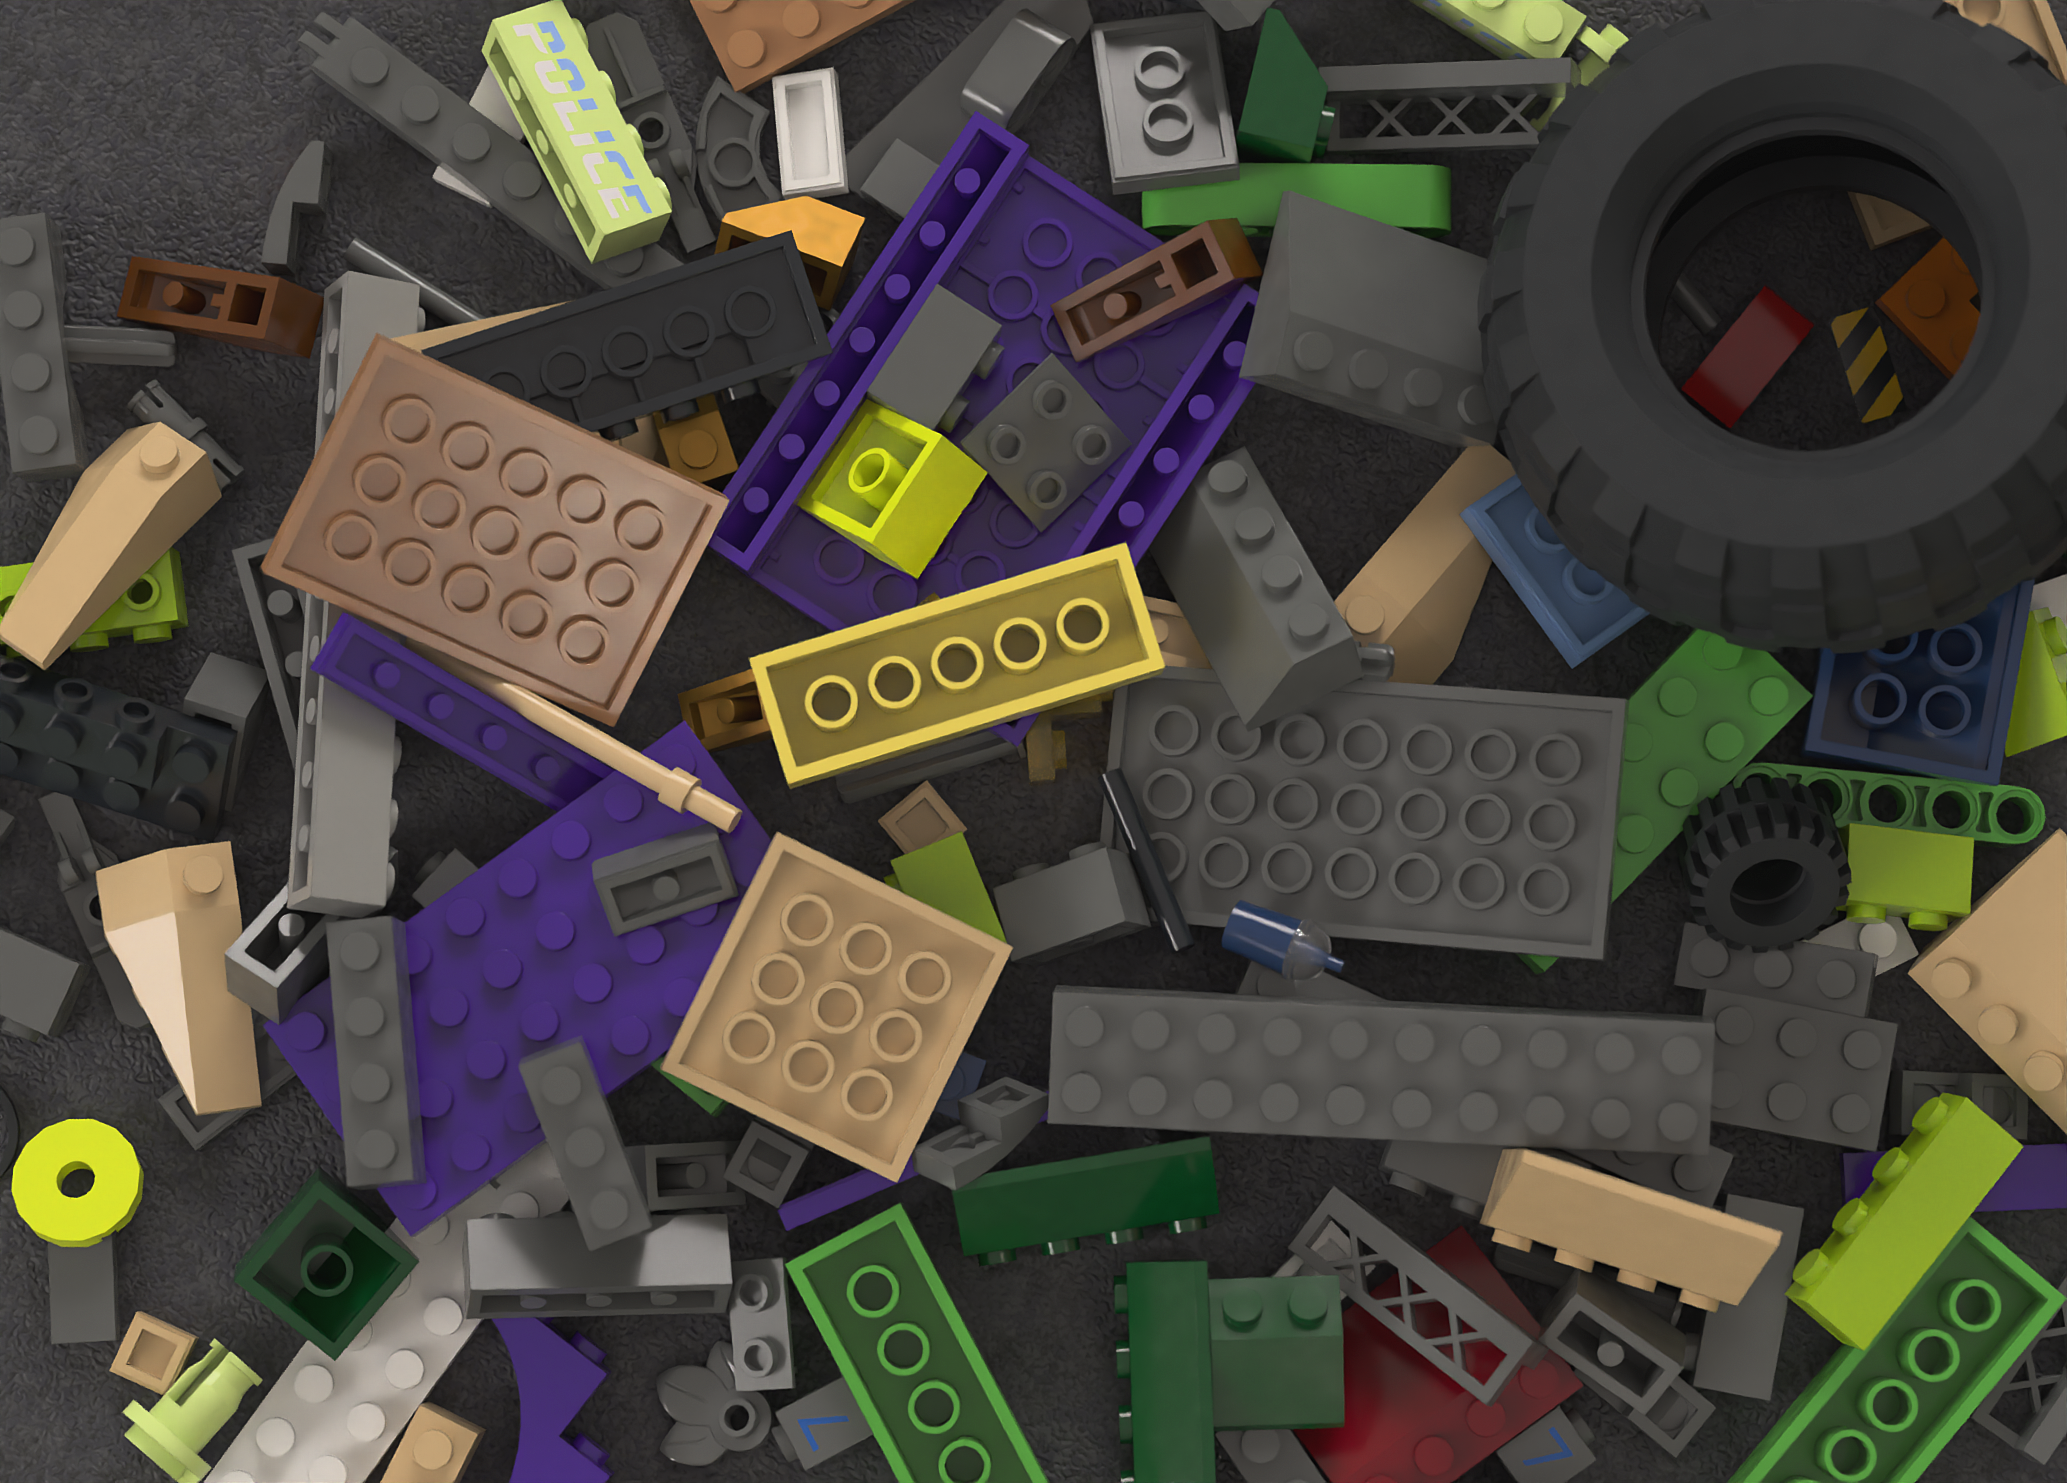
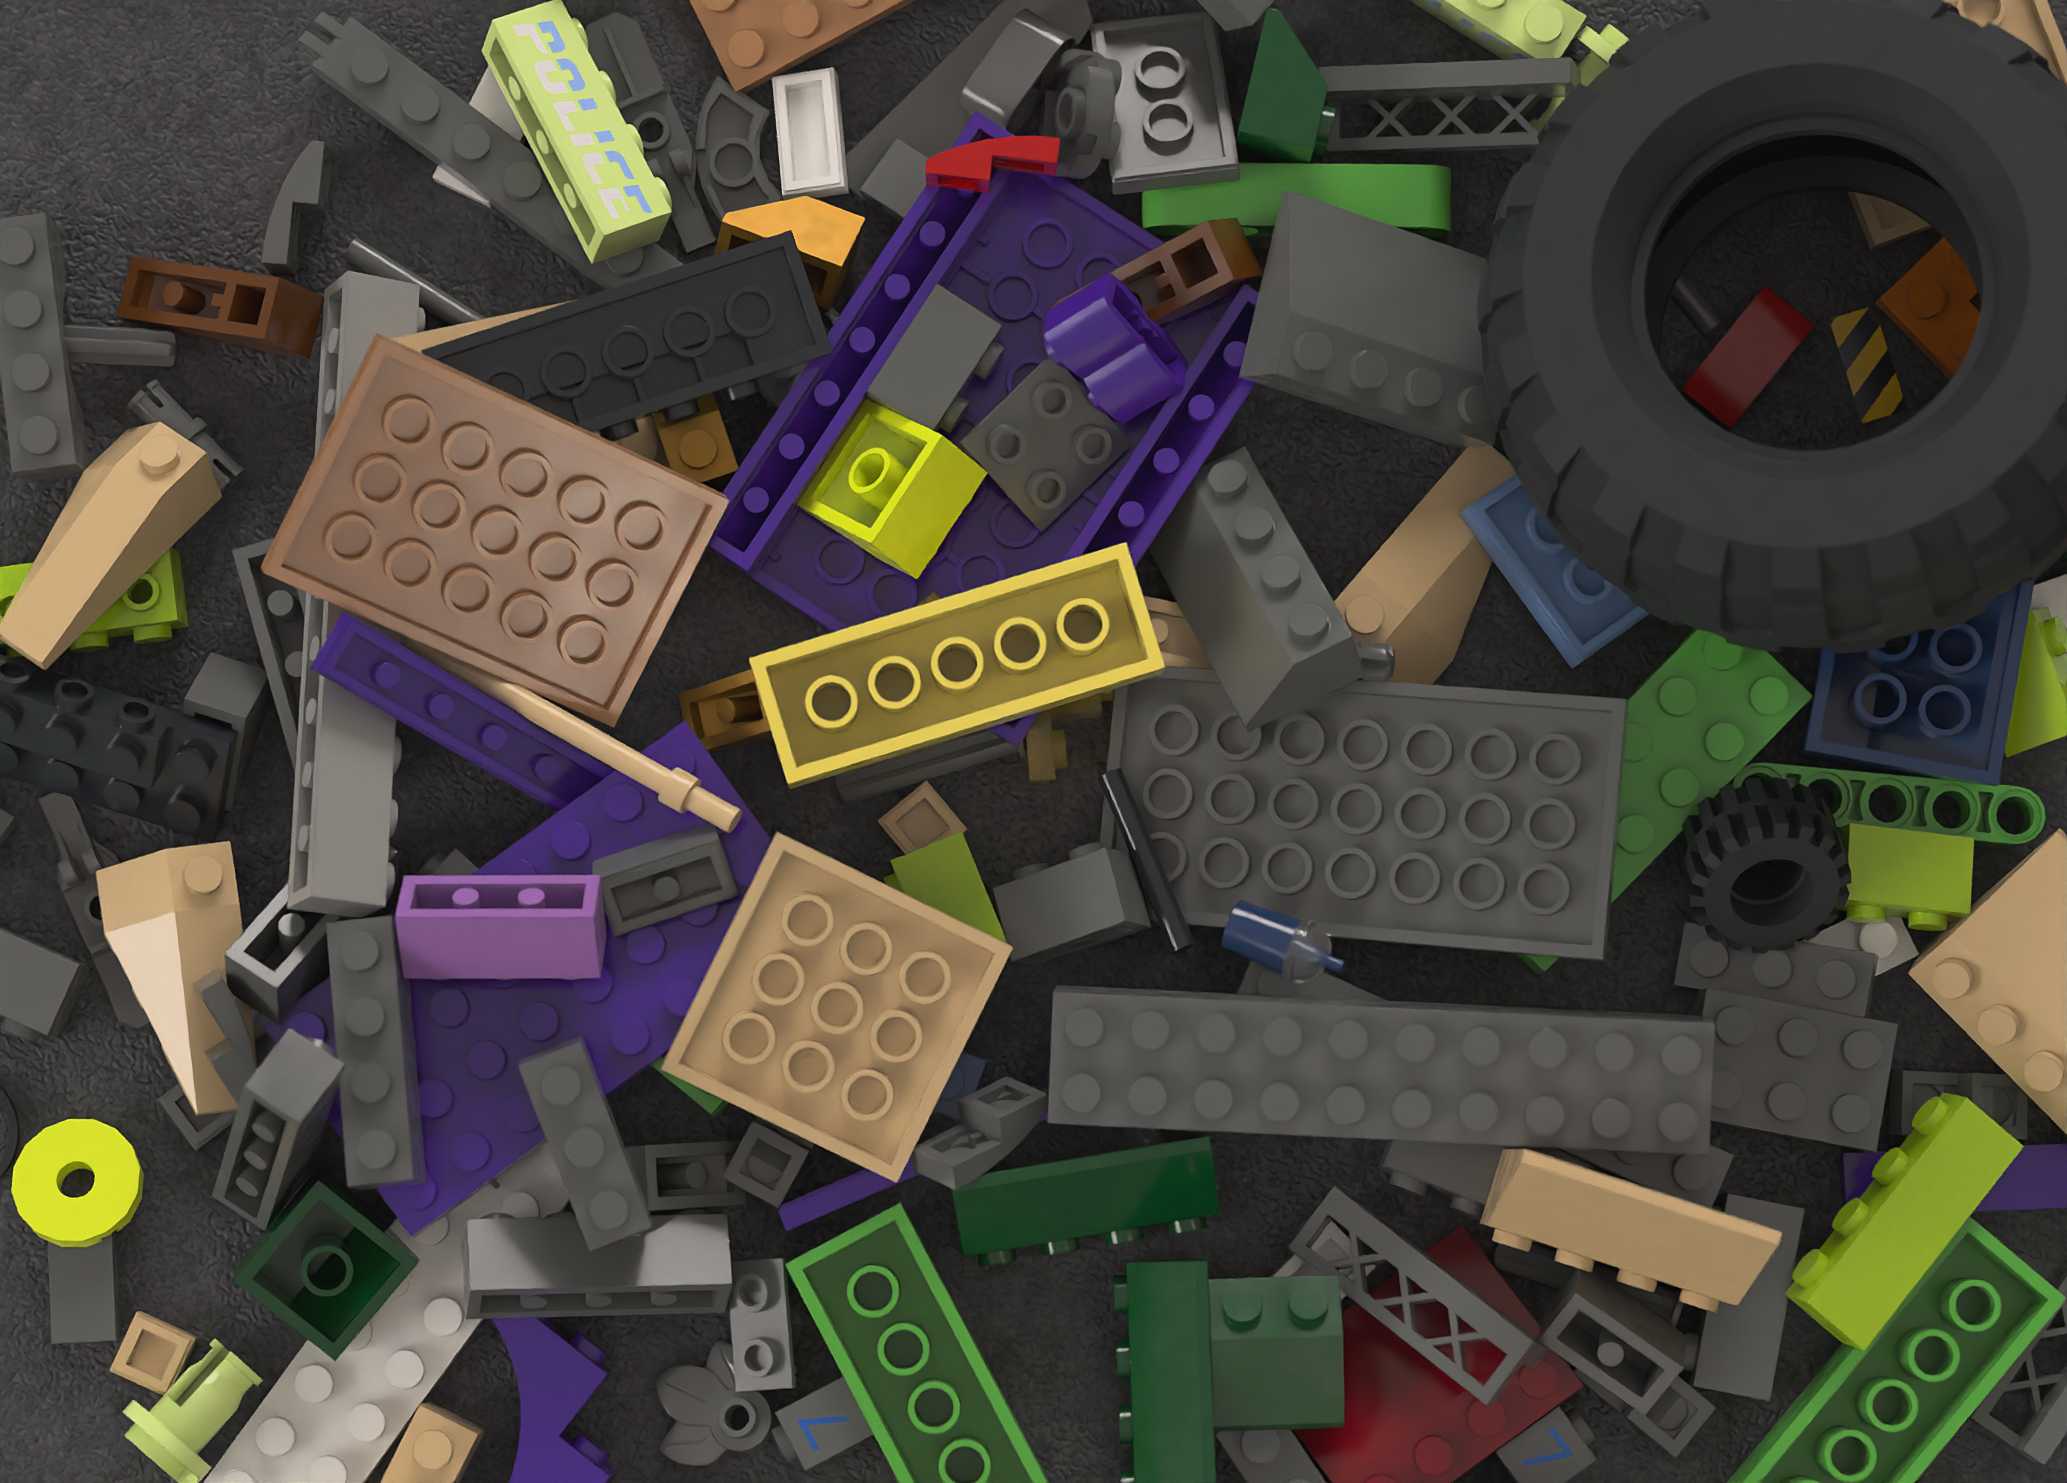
none -> dark grey slope [193,970,256,1106]
none -> dark grey brick [212,1028,345,1231]
none -> medium lavender brick [395,875,607,980]
none -> red slope [925,136,1060,193]
none -> dark grey plate [1039,49,1122,179]
none -> dark purple brick [1043,273,1188,424]

